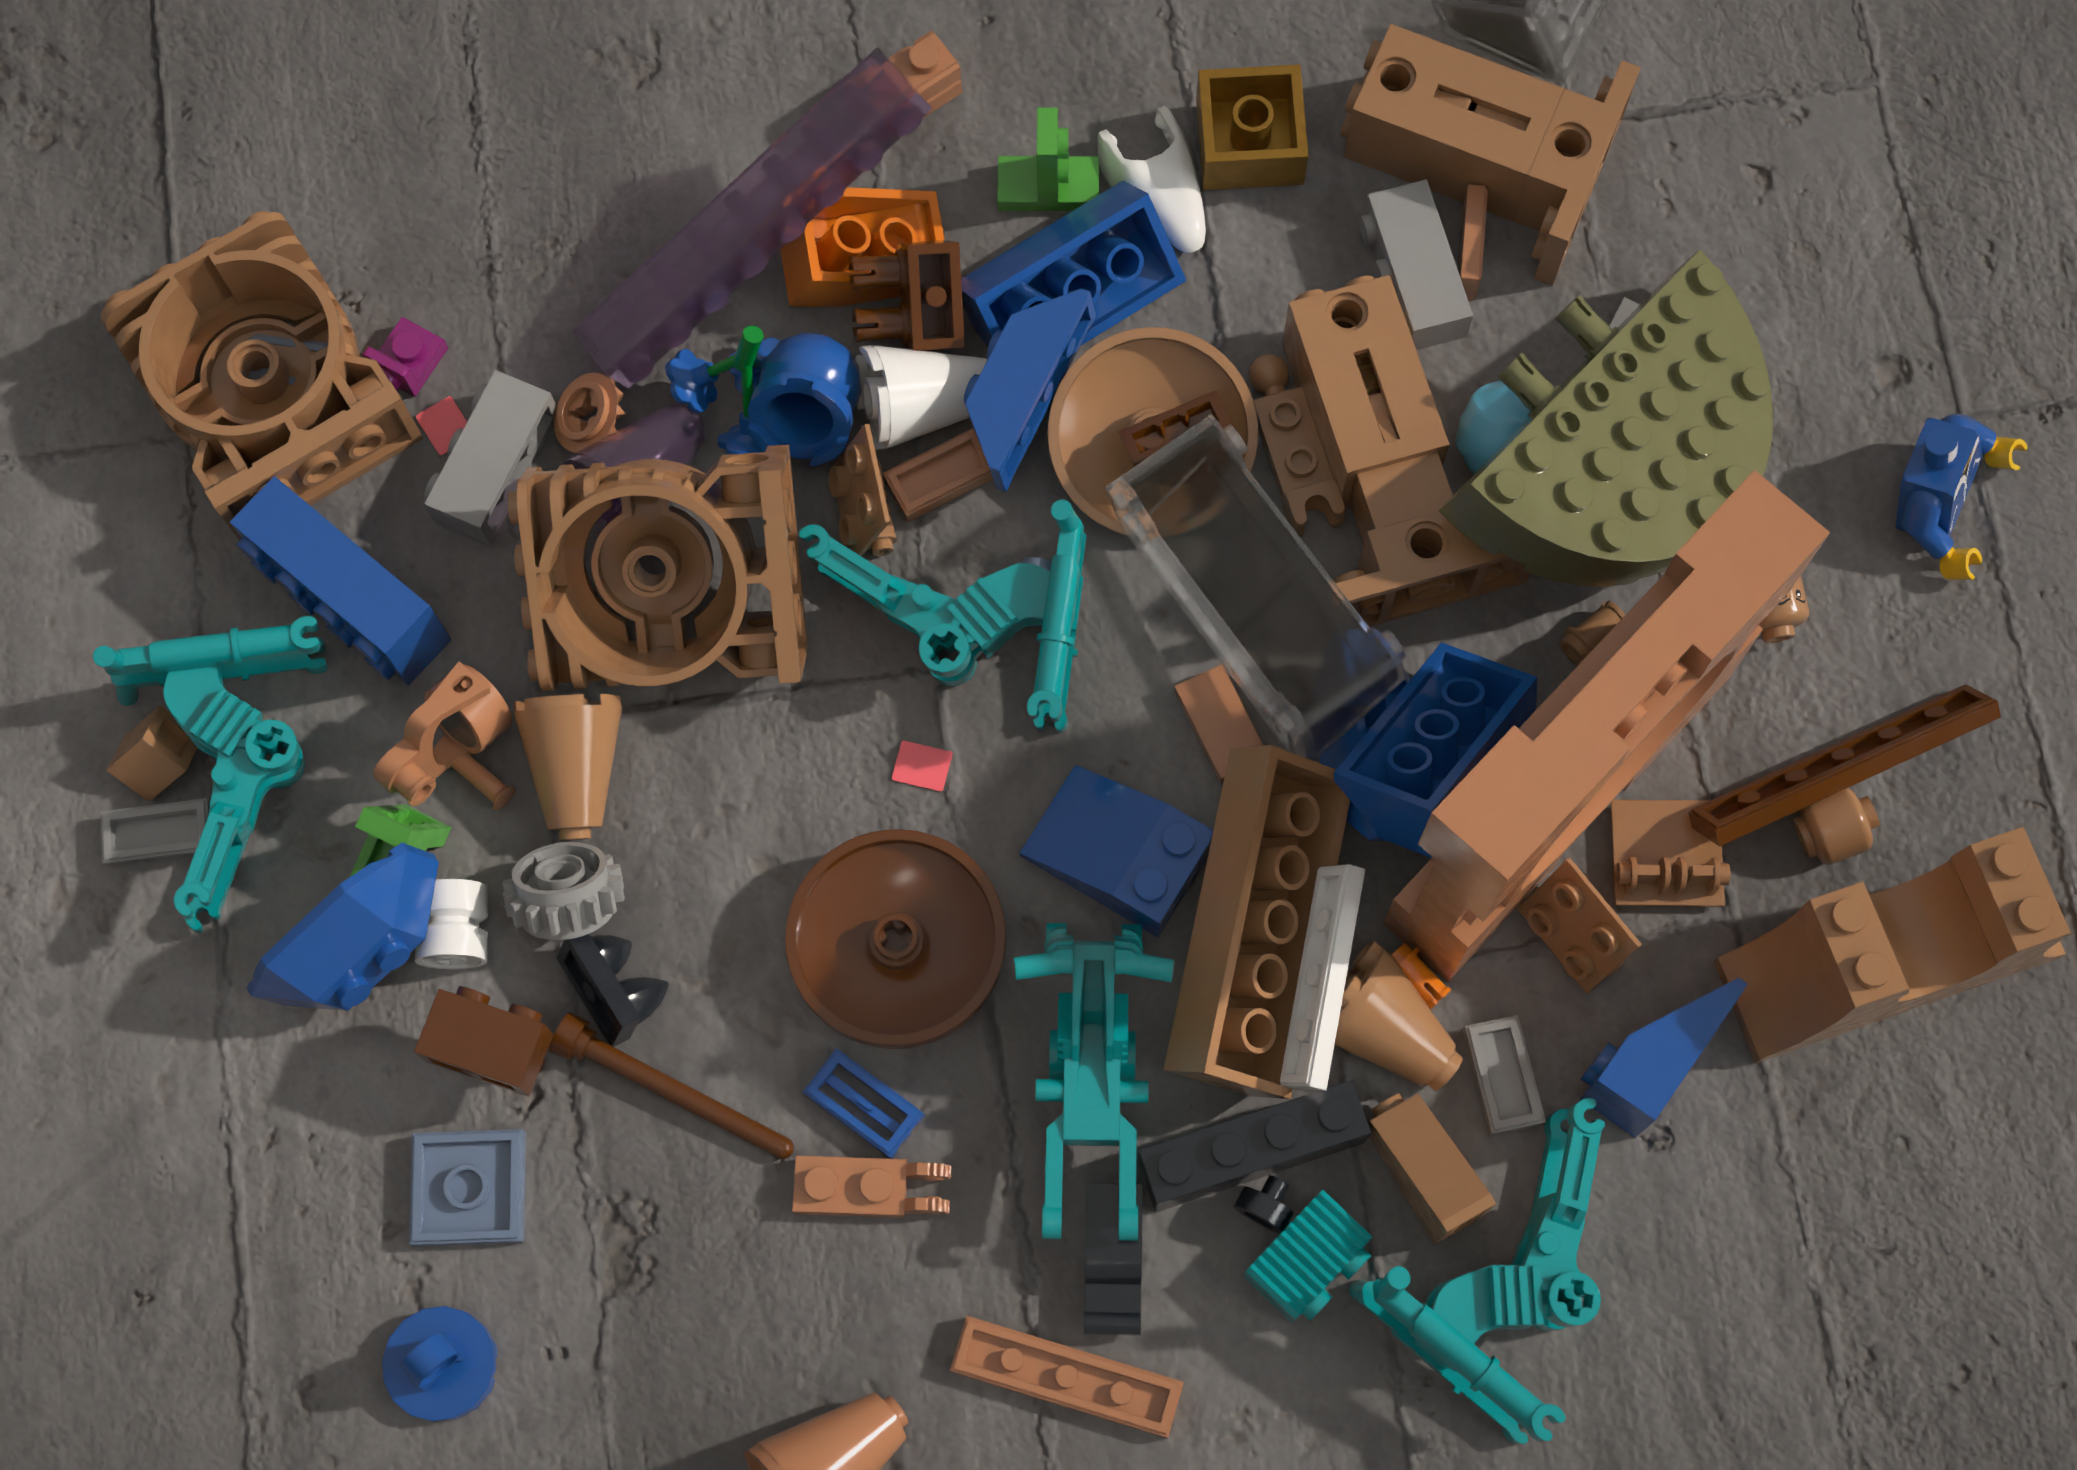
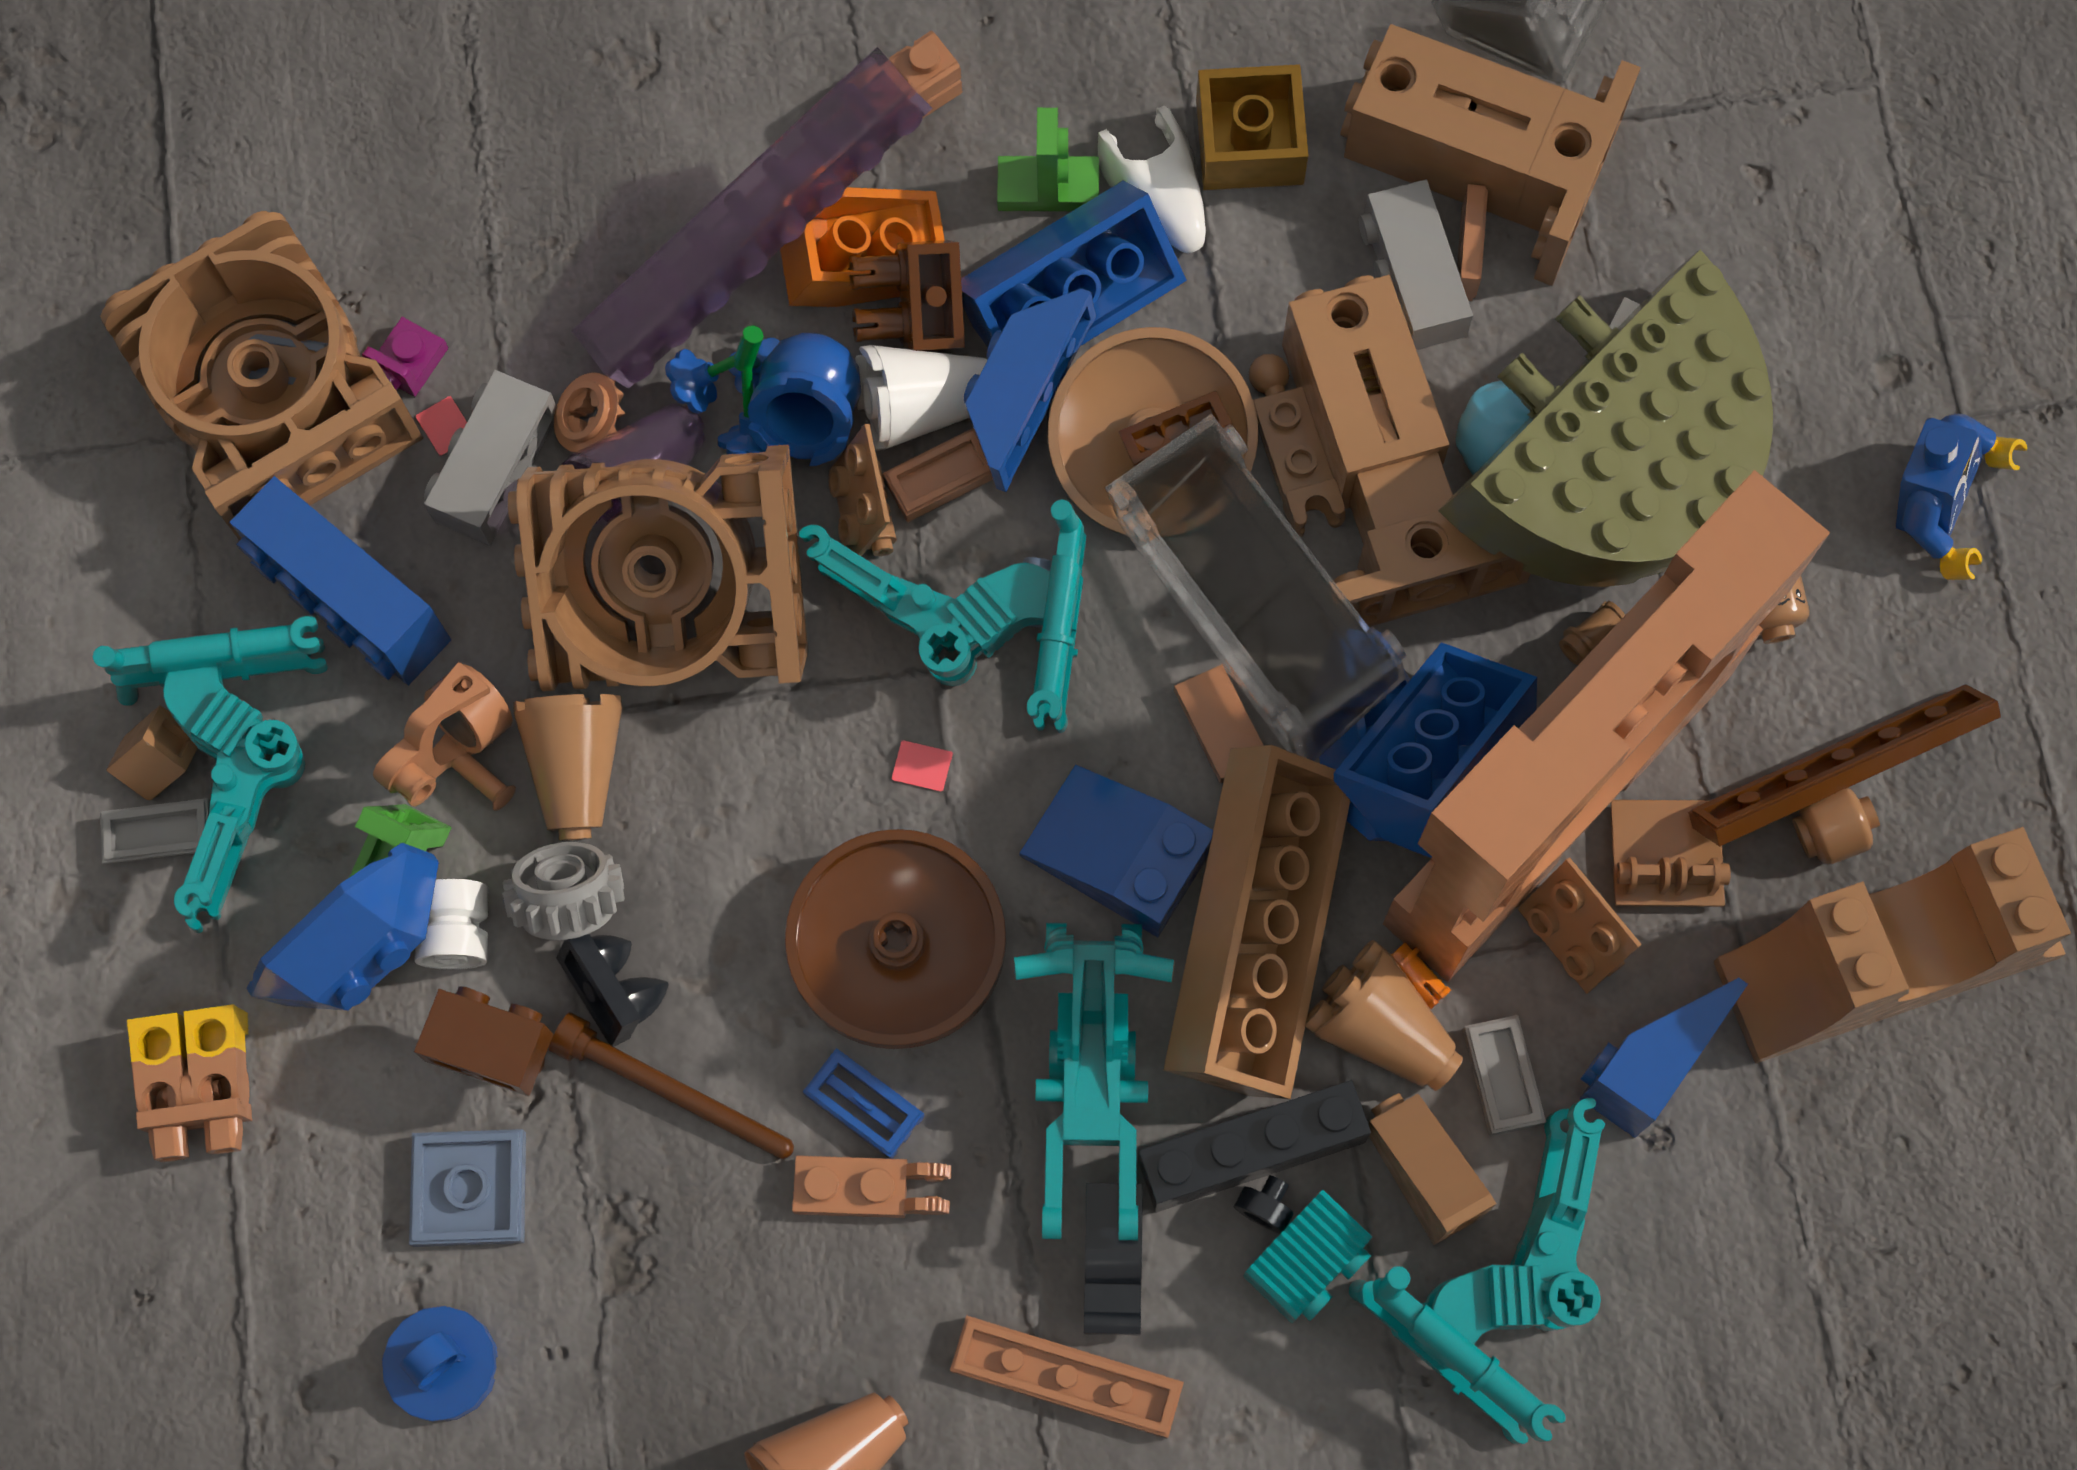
white tile [1280,864,1365,1090] -> none
none -> nougat hips [127,1004,252,1162]

